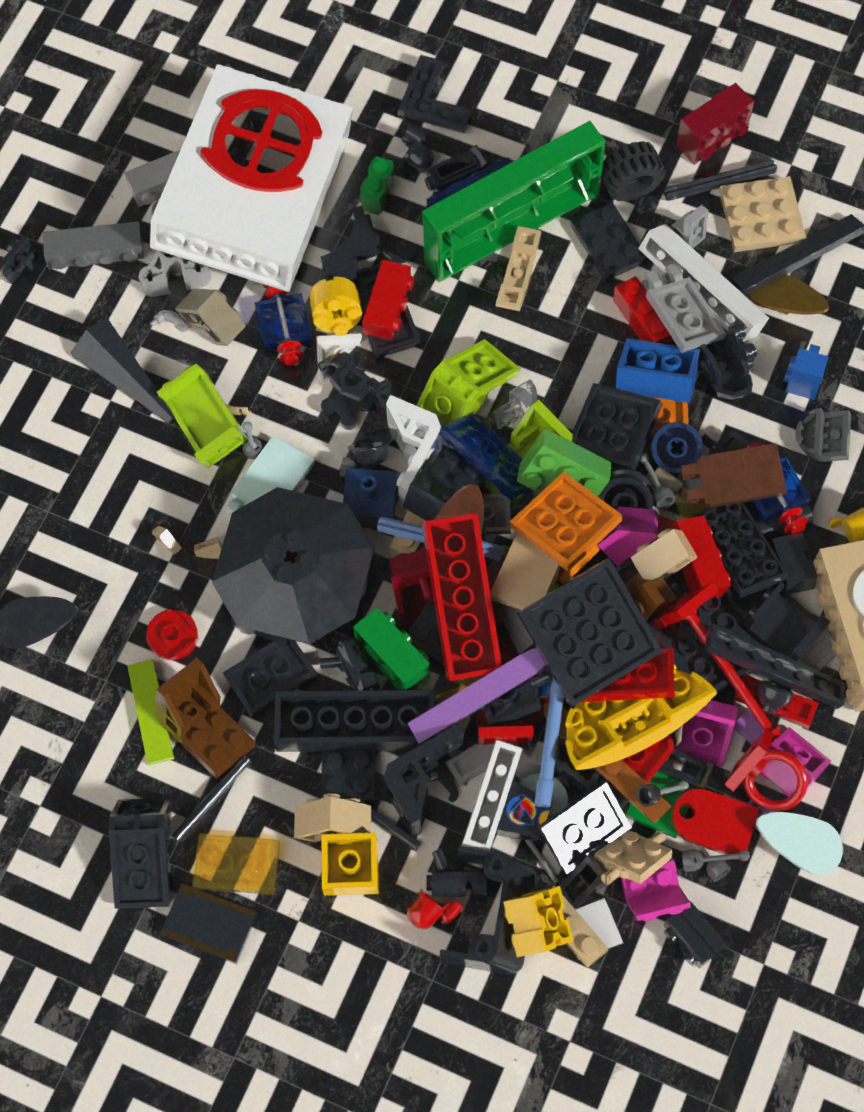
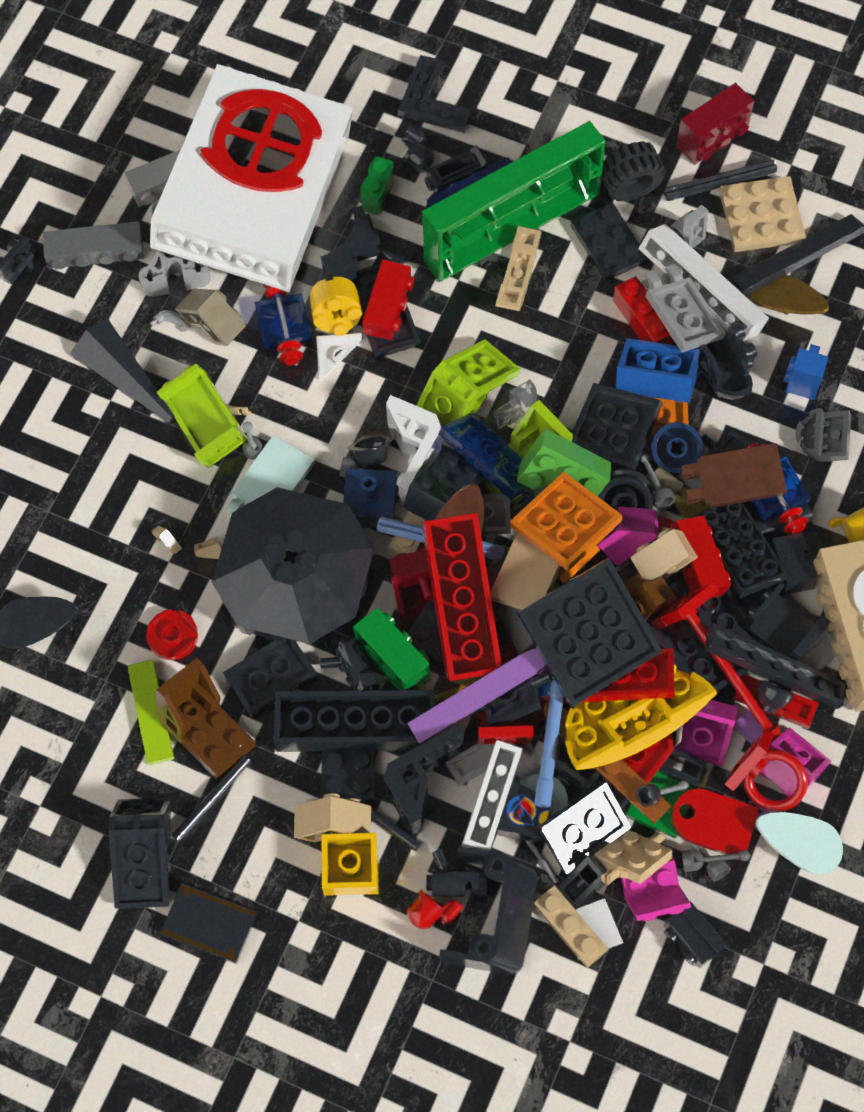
clear yellow tile [192,834,280,895] -> none
black piece [318,351,392,430] -> none
black piece [426,770,459,803] -> none
yellow brick [504,886,573,957] -> none

